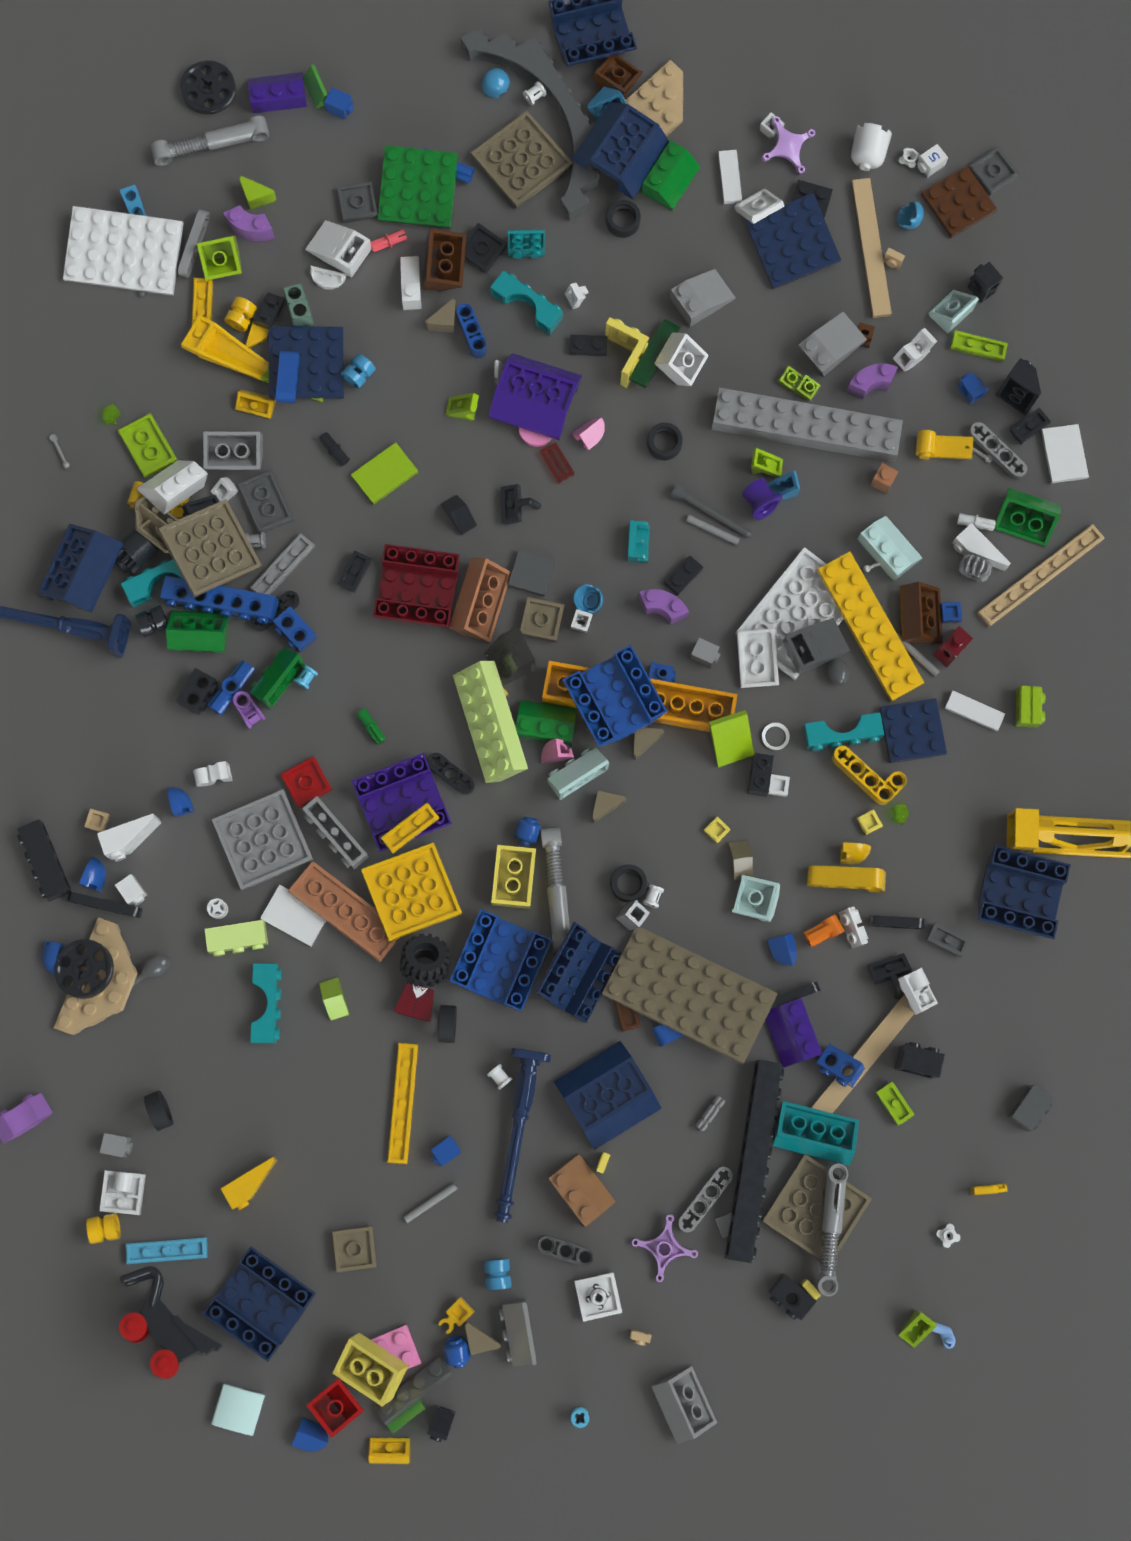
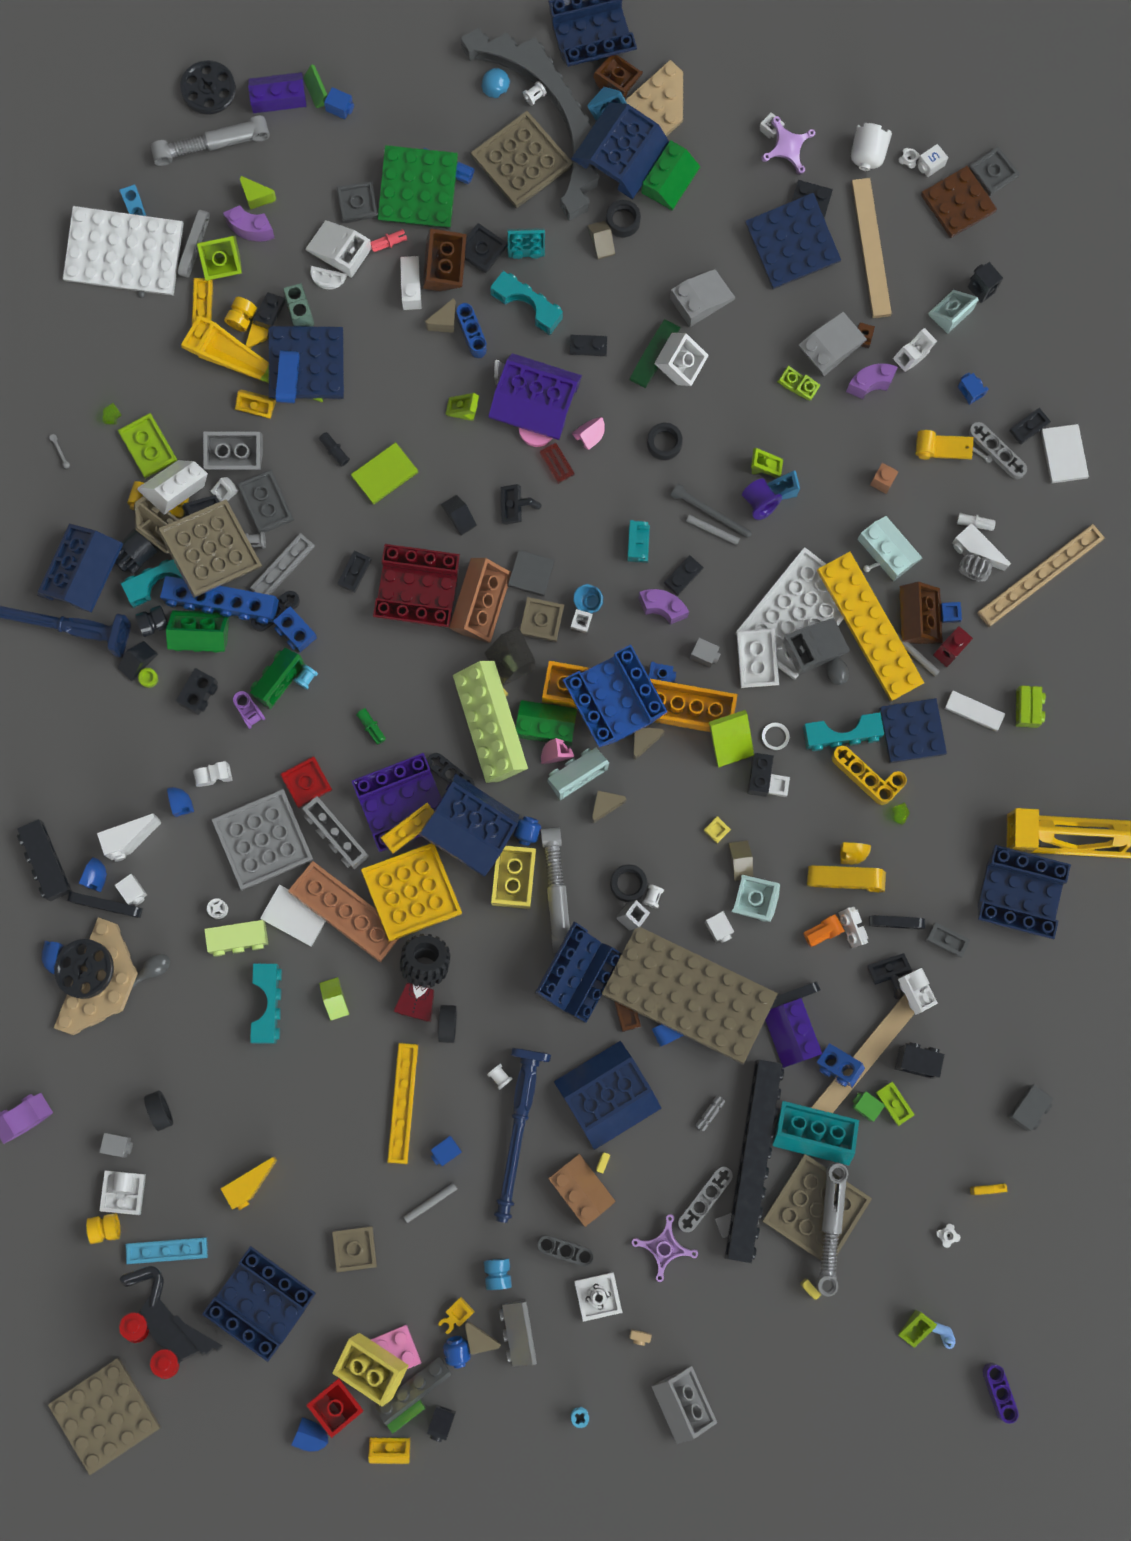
tan plate [84,809,110,832] -> none
blue piece [208,660,256,716] -> none
light aqua slope [211,1383,265,1436] -> none
dark azure wheel [341,353,376,389] -> none
blue slope [450,909,553,1012] -> none
white tile [565,283,589,309] -> none
light yellow bracket [605,317,649,388] -> none
light grey brick [711,387,903,463] -> none
white tile [718,150,742,204] -> none
white tile [734,188,784,224] -> none
blue brick [768,933,797,966] -> none
black brick [769,1274,817,1320] -> none
light yellow tile [856,809,883,836] -> none
tan plate [883,248,905,269] -> none
dark azure hair [897,201,924,230] -> none
lime tile [950,330,1008,362] -> none
green slope [994,487,1061,547] -> none
black slope [996,358,1041,416] -> none
none -> dark tan plate [48,1358,161,1475]
none -> black slope [118,641,158,681]
none -> lime tile [138,668,158,688]
none -> dark blue slope [419,774,519,877]
none -> dark tan slope [587,221,615,259]
none -> white brick [705,911,734,943]
none -> bright green brick [852,1091,885,1122]
none -> dark purple beam [983,1363,1019,1424]

